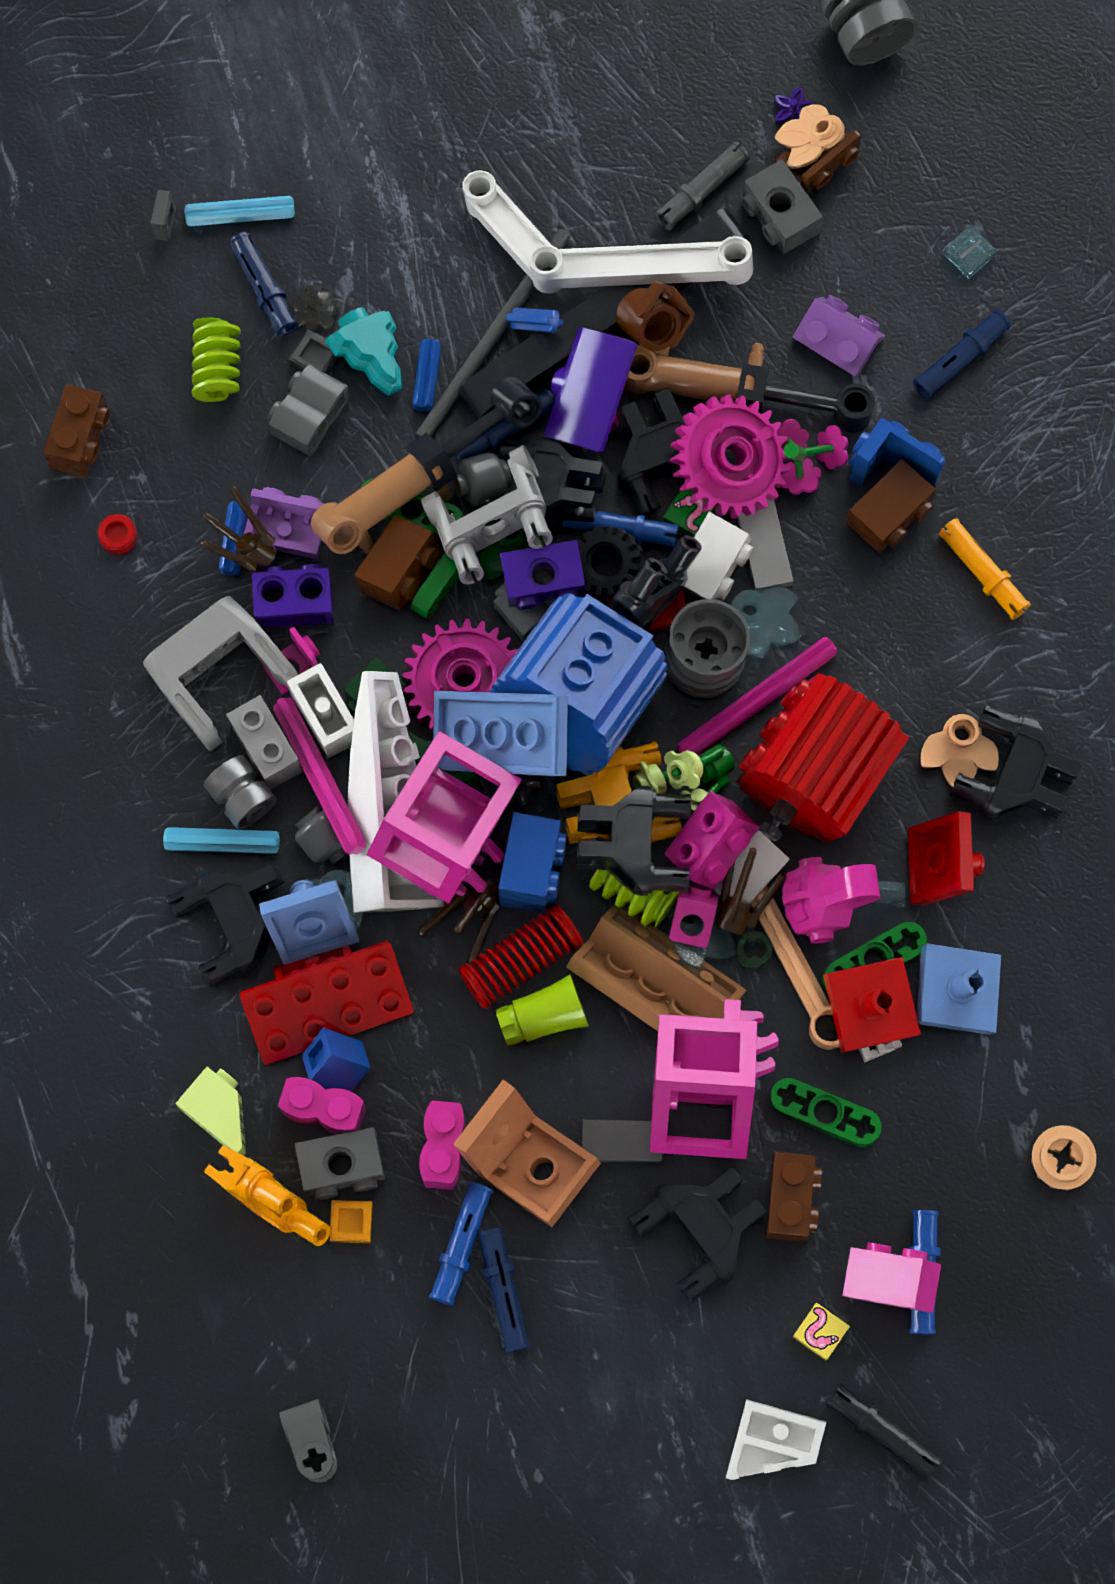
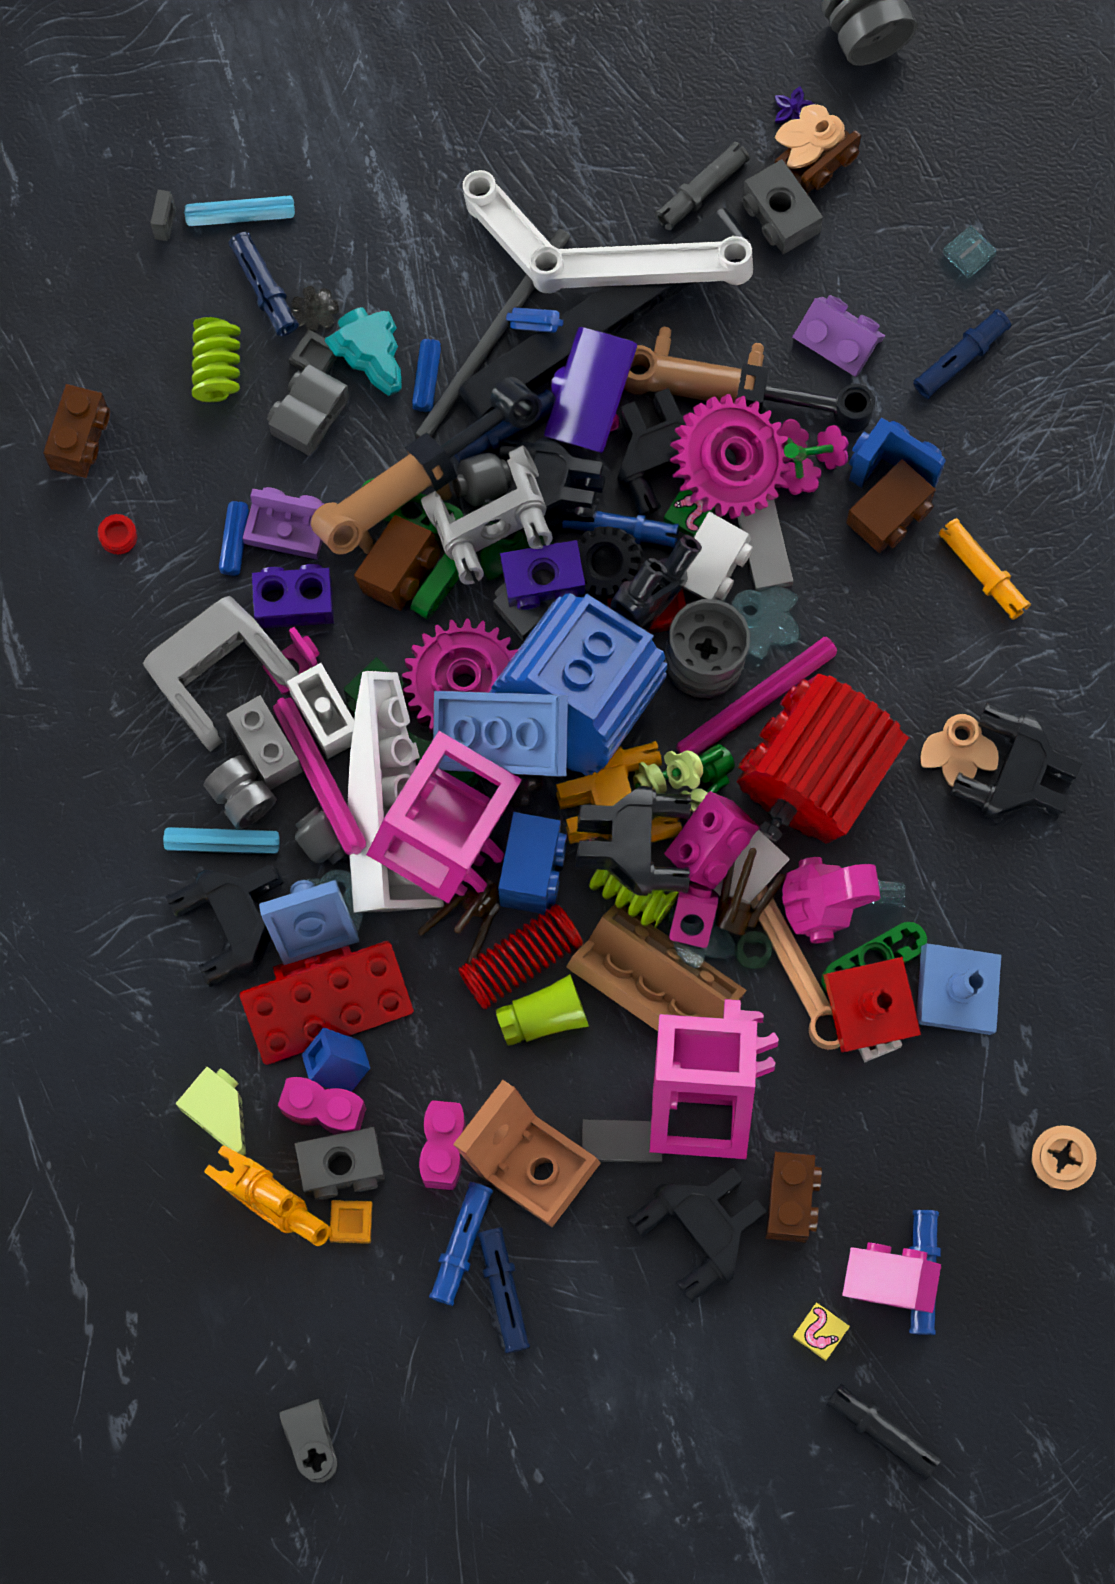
dark brown plant [200,486,276,573] -> none
reddish brown piece [616,281,695,351] -> none
white wing [726,1399,826,1480] -> none
green beam [770,1078,882,1147] -> none
red tile [907,811,985,906] -> none

